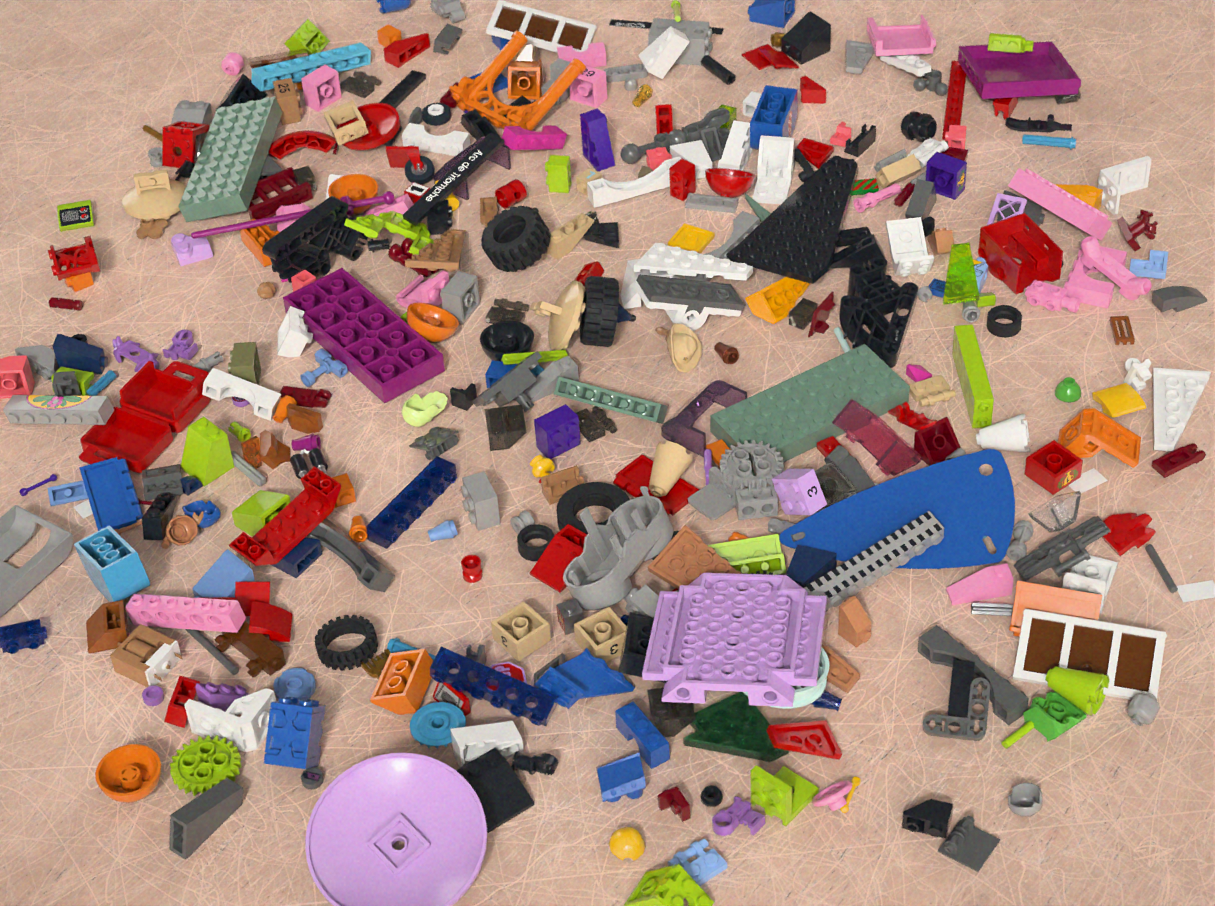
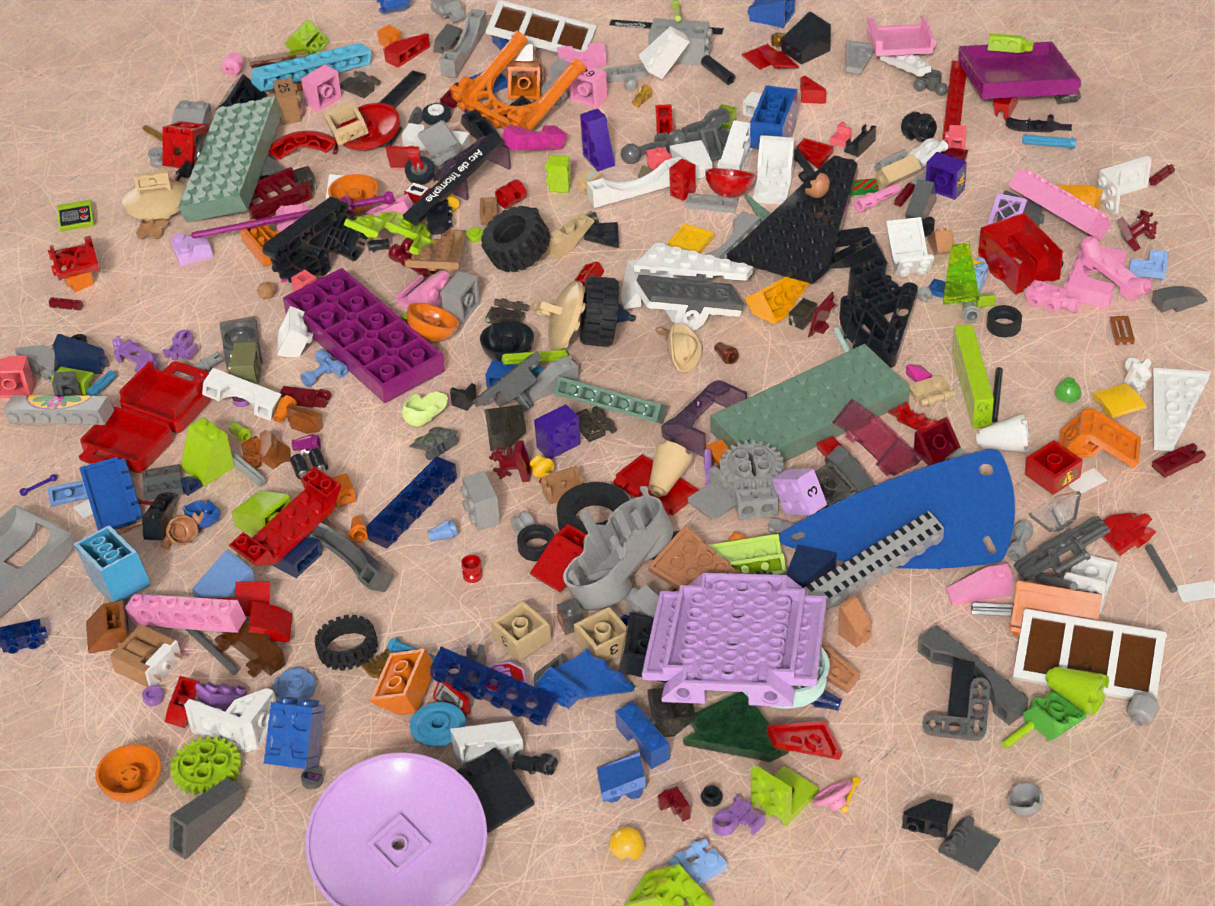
none -> dark grey slope [220,316,263,370]
none -> light grey bracket [418,121,461,167]
none -> light grey arch [440,9,487,77]
none -> lime plate [466,227,483,243]
none -> dark red piece [489,440,532,482]
none -> nougat hair [805,173,830,198]
none -> black bar [992,367,1003,423]
none -> dark grey bar [1035,573,1078,590]
none -> dark red axle [1149,164,1175,186]

